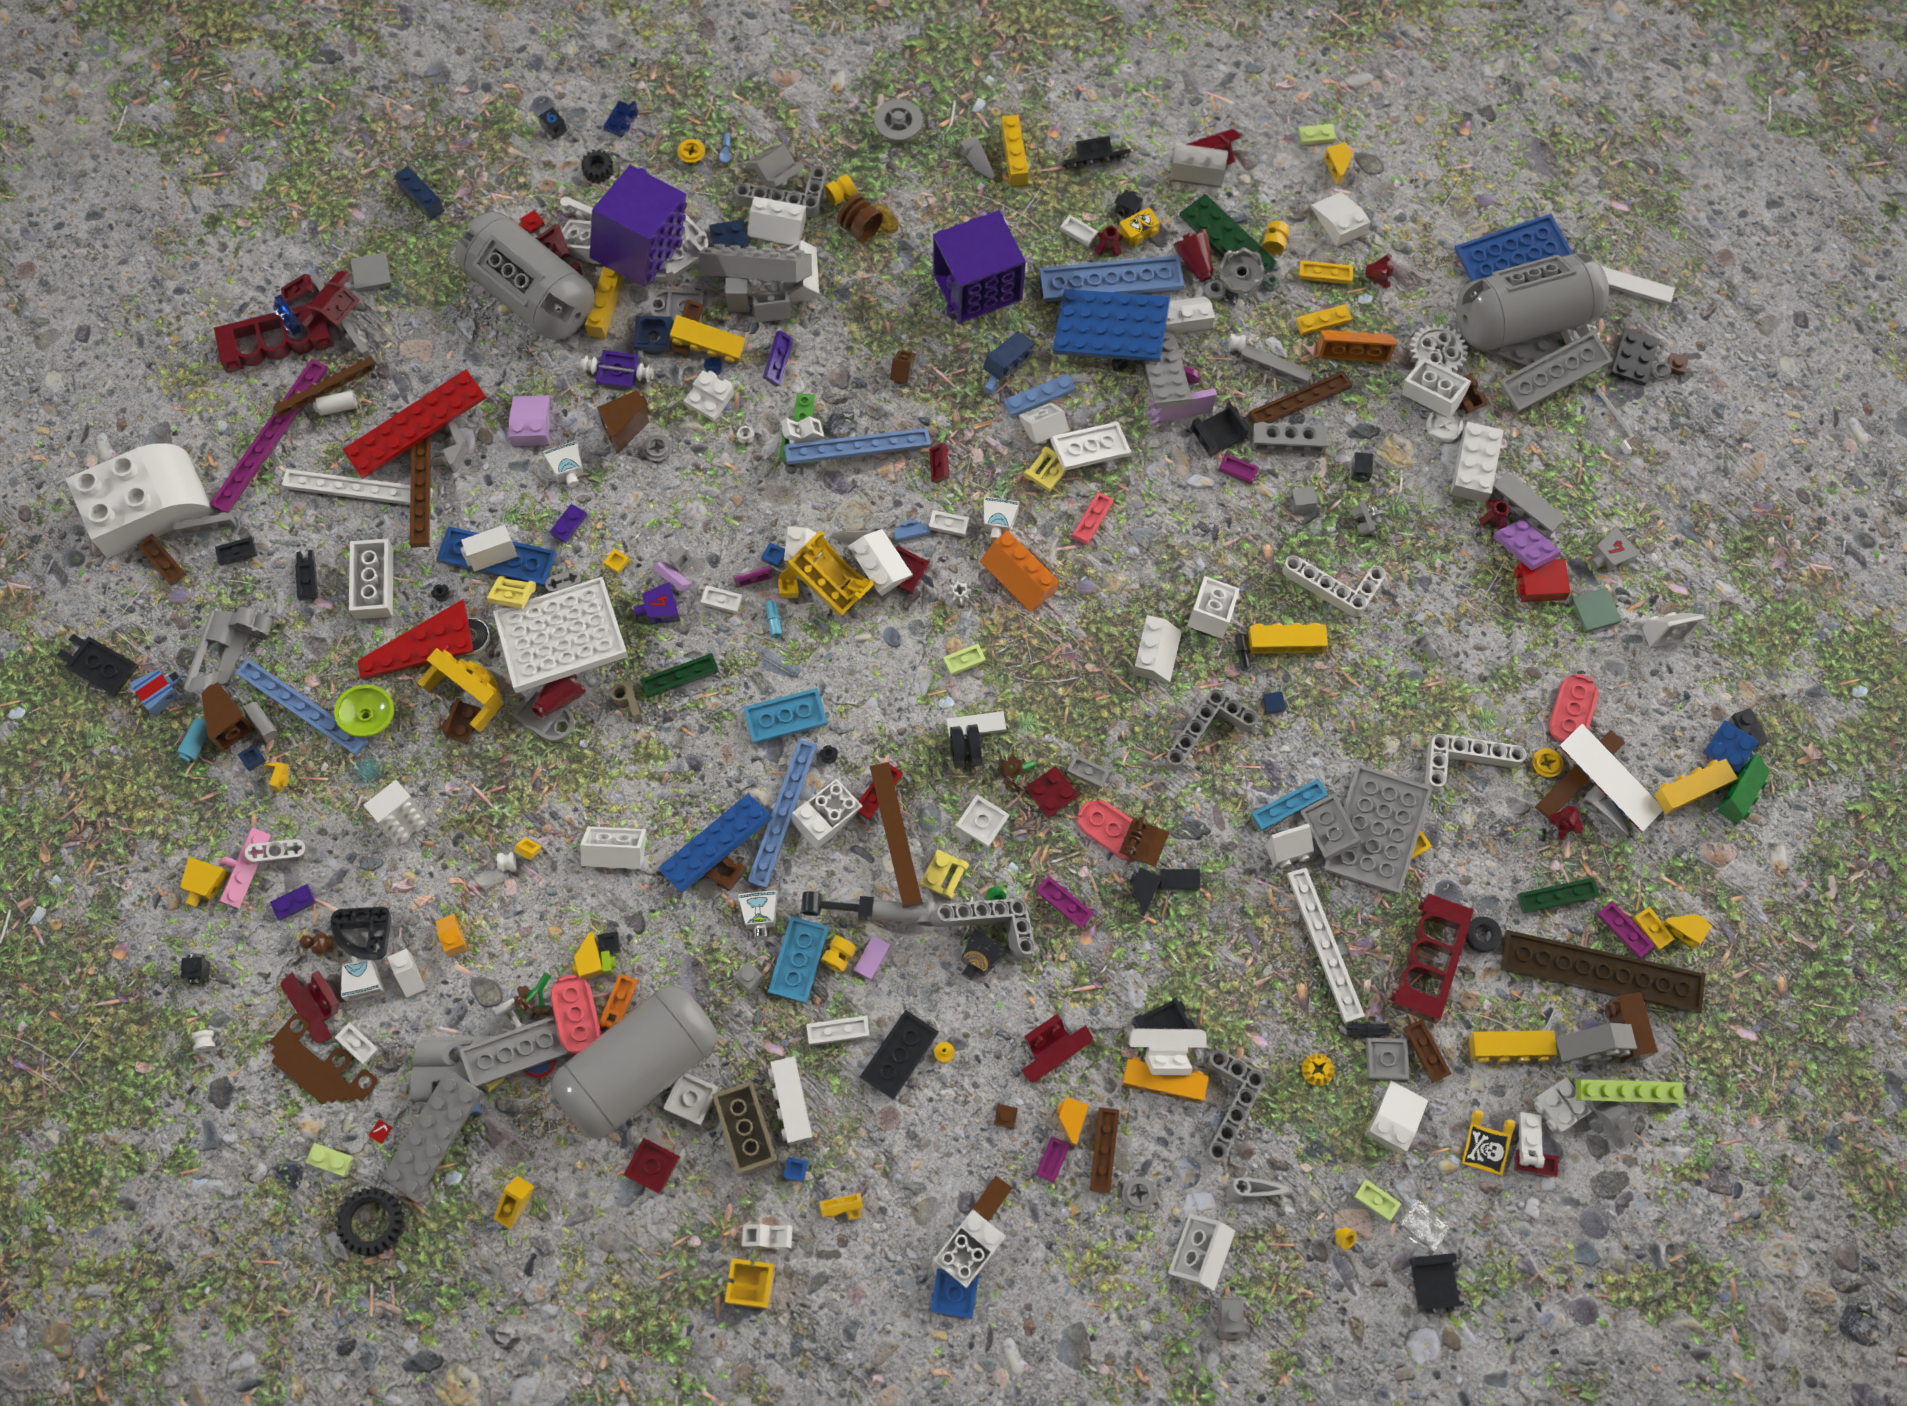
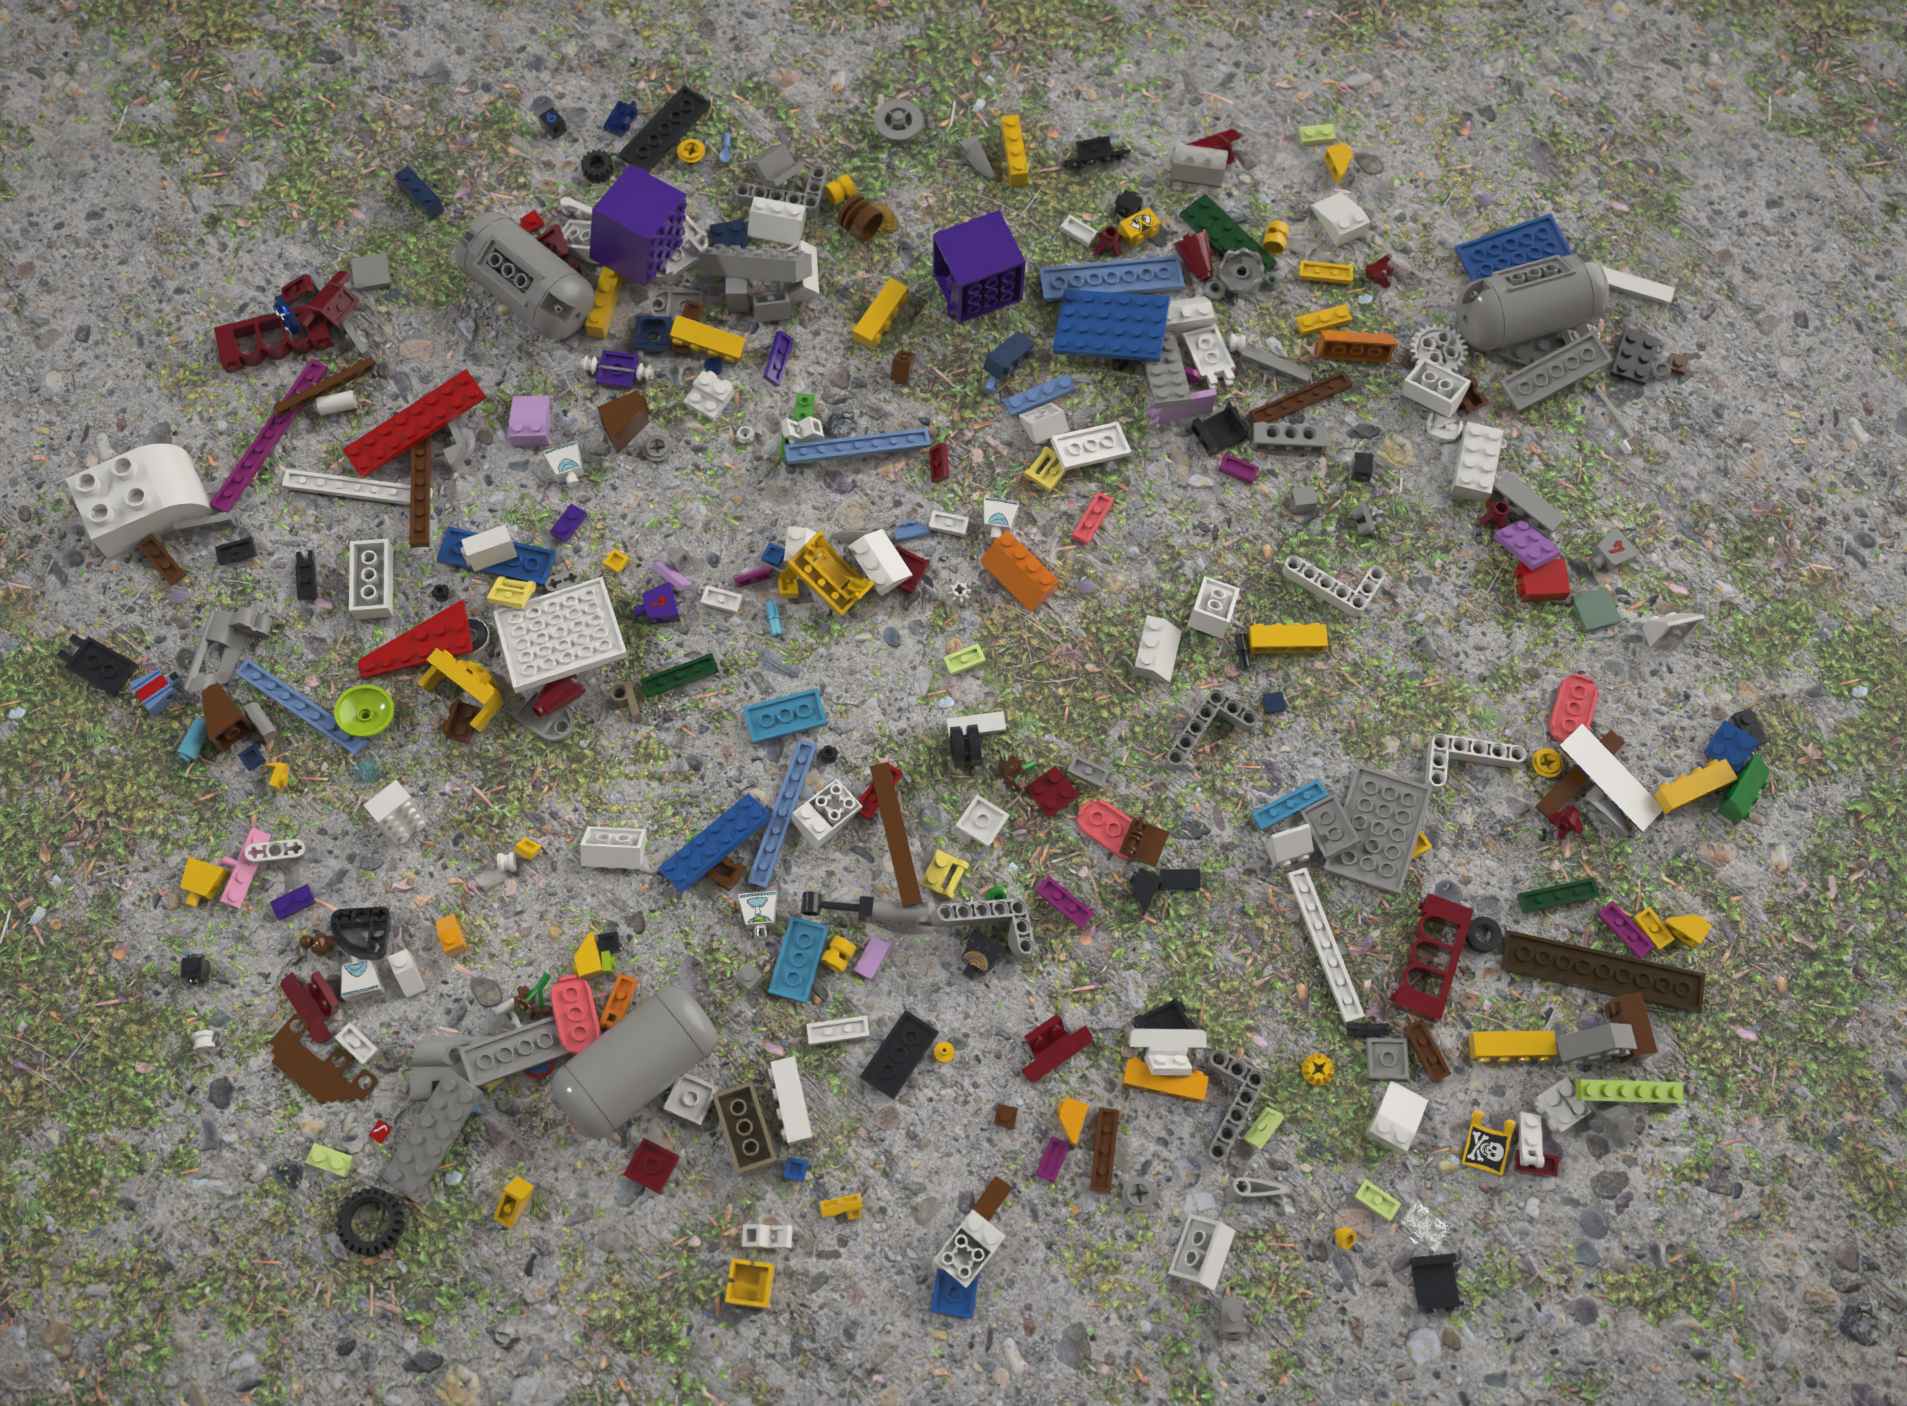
none -> black plate [618,85,711,174]
none -> yellow brick [853,278,910,350]
none -> white tile [1182,324,1235,390]
none -> yellowish green plate [1243,1106,1284,1150]

